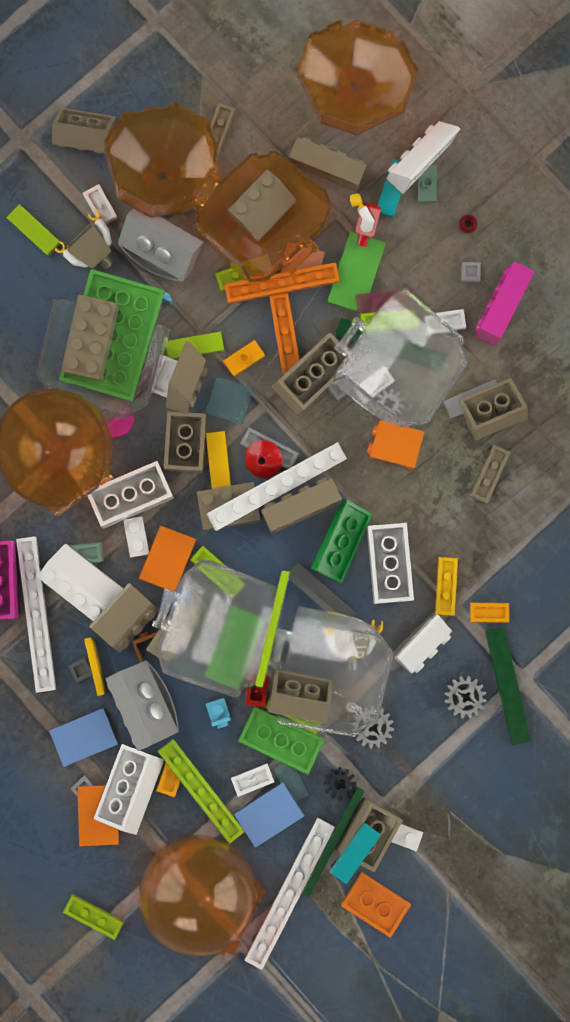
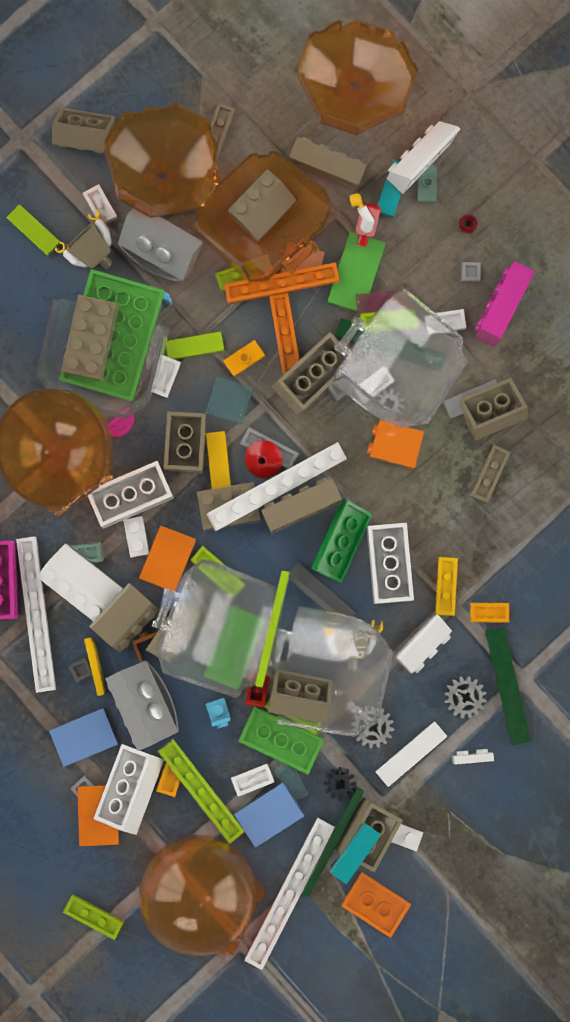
dark tan slope [166,341,208,414] -> none
none -> white tile [375,721,447,787]
none -> white plate [452,749,494,764]

